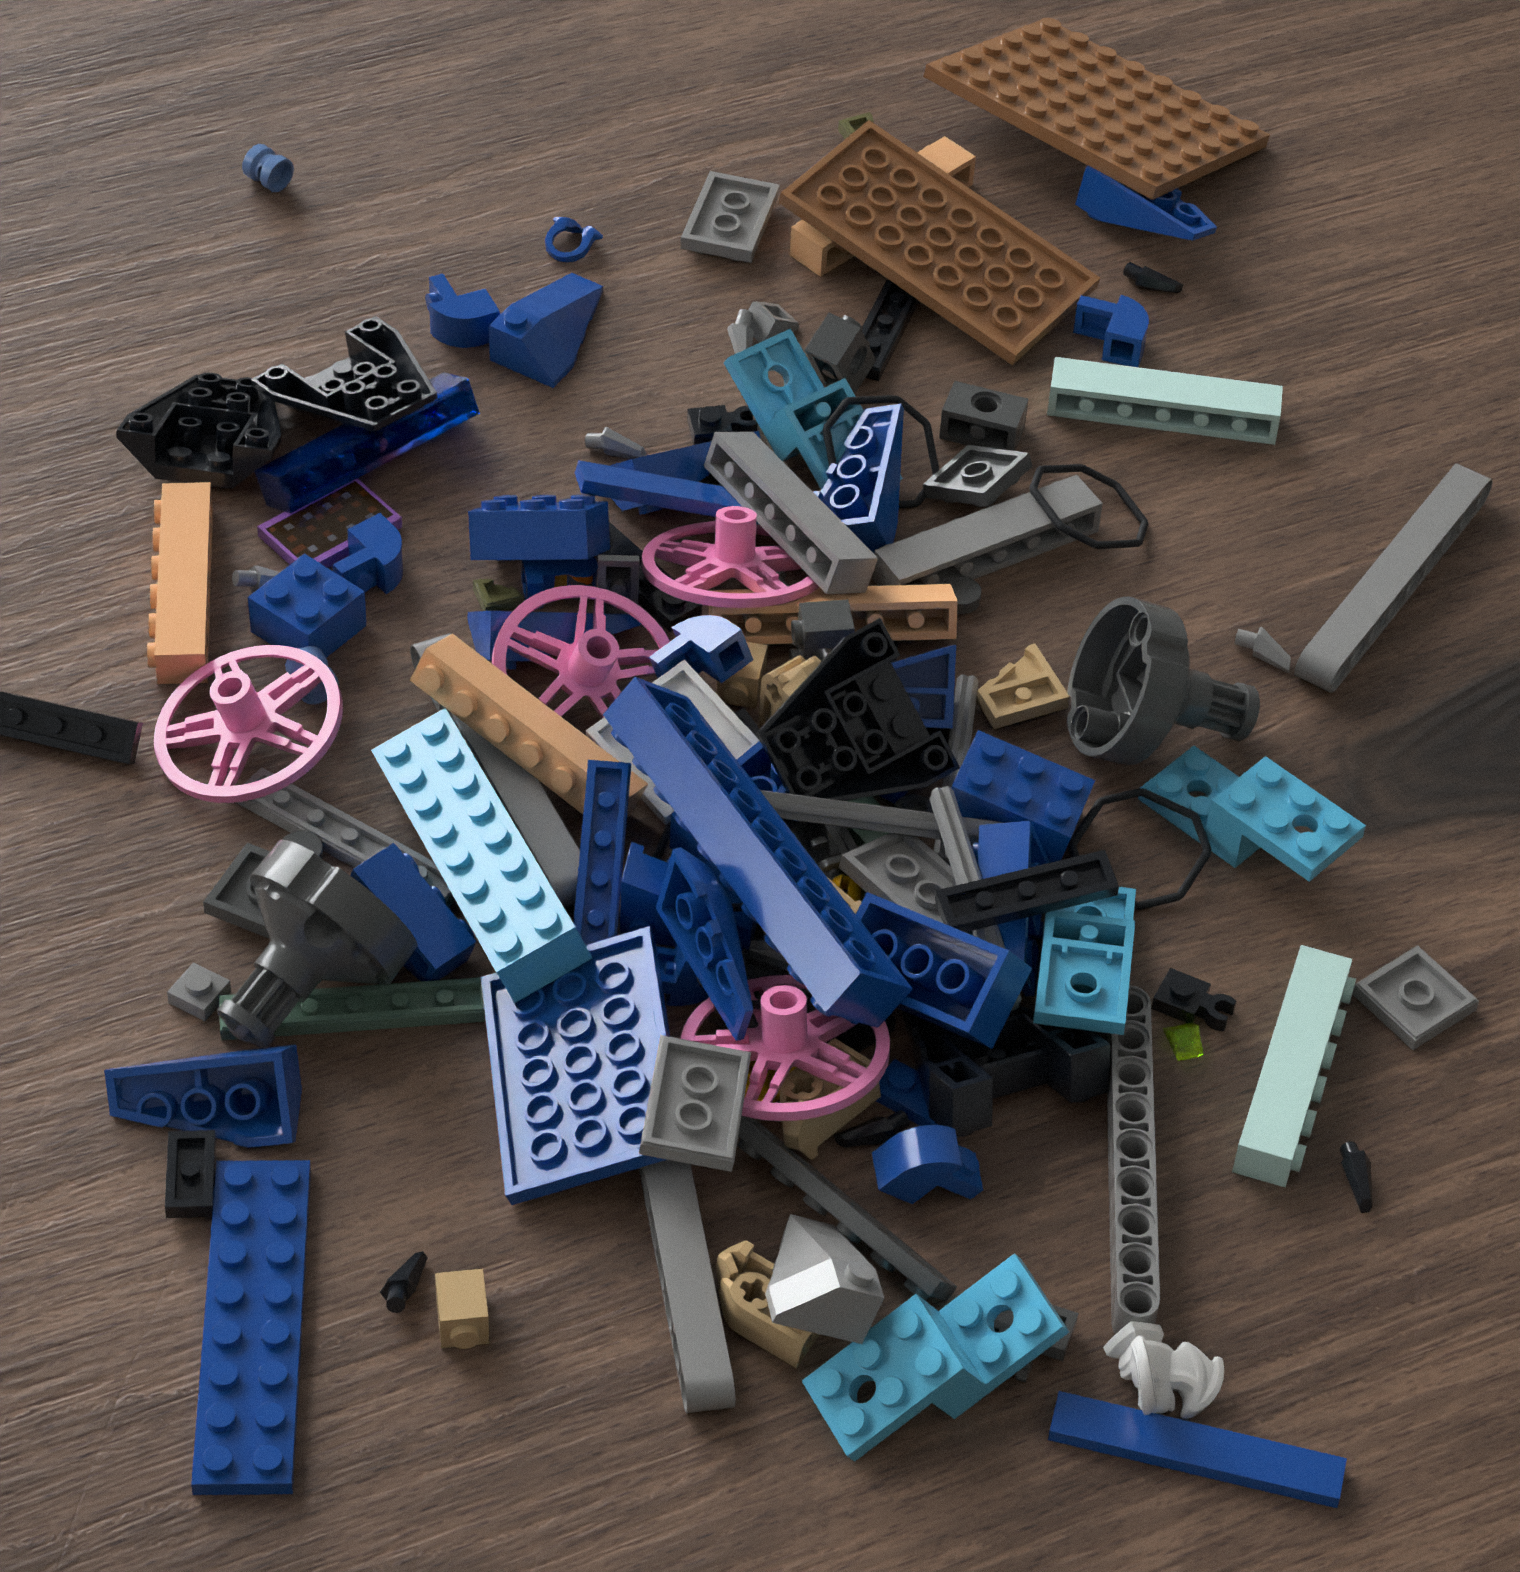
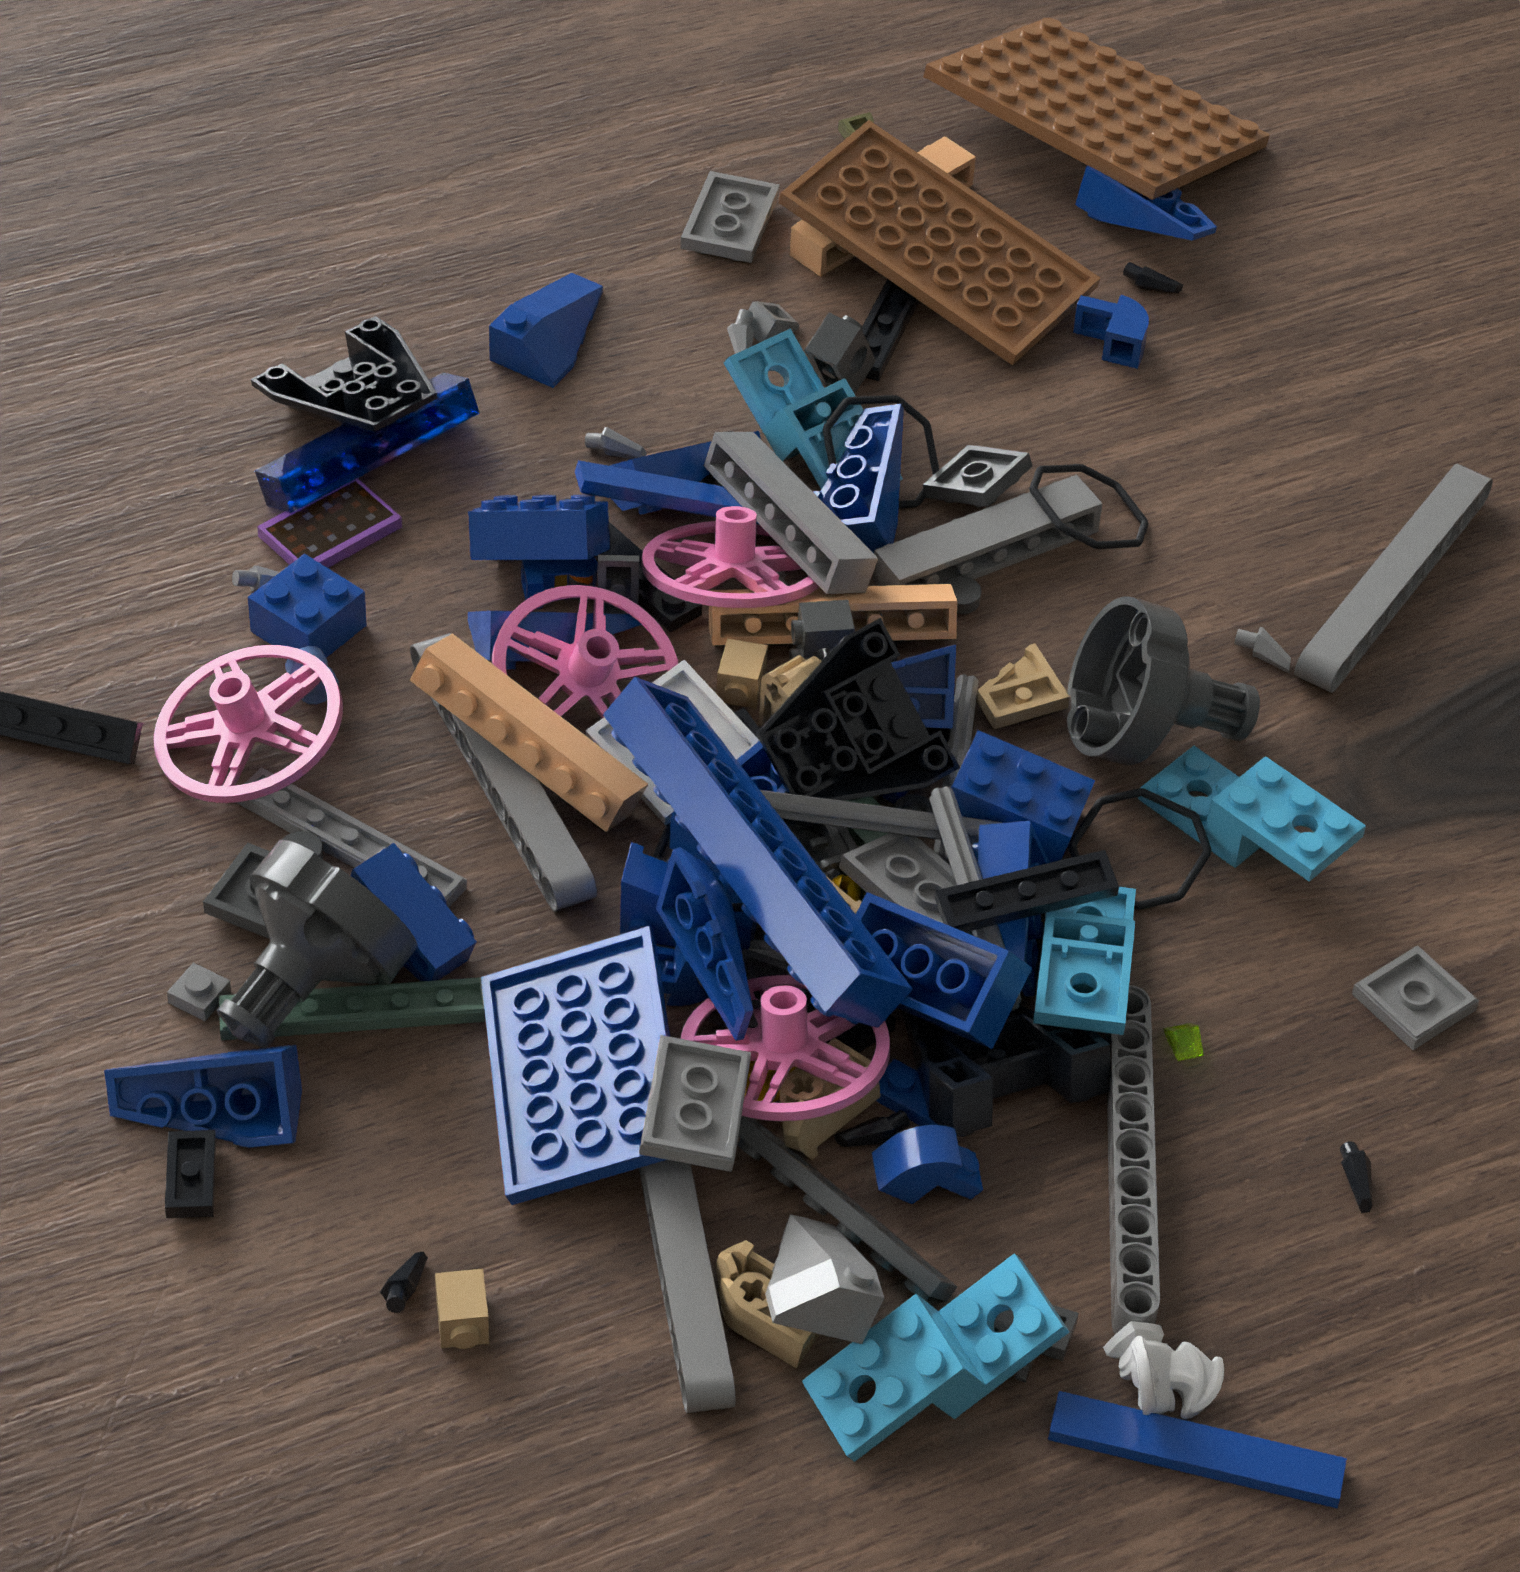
black wedge [116,372,281,489] -> none
light nougat brick [147,482,213,684] -> none
blue plate [191,1160,311,1495] -> none
medium blue wheel [242,144,294,192] -> none
blue brick [332,513,403,594] -> none
brick [371,708,592,1003] -> none
blue brick [425,274,500,348] -> none
olive tile [473,579,524,611] -> none
blue piece [545,217,603,262] -> none
blue tile [573,760,631,945] -> none
blue brick [649,615,753,683] -> none
black plate [687,405,758,445] -> none
dark grey brick [939,381,1029,451] -> none
light aqua brick [1047,357,1283,445] -> none
black plate [1151,968,1237,1031] -> none
light aqua brick [1232,945,1356,1188] -> none

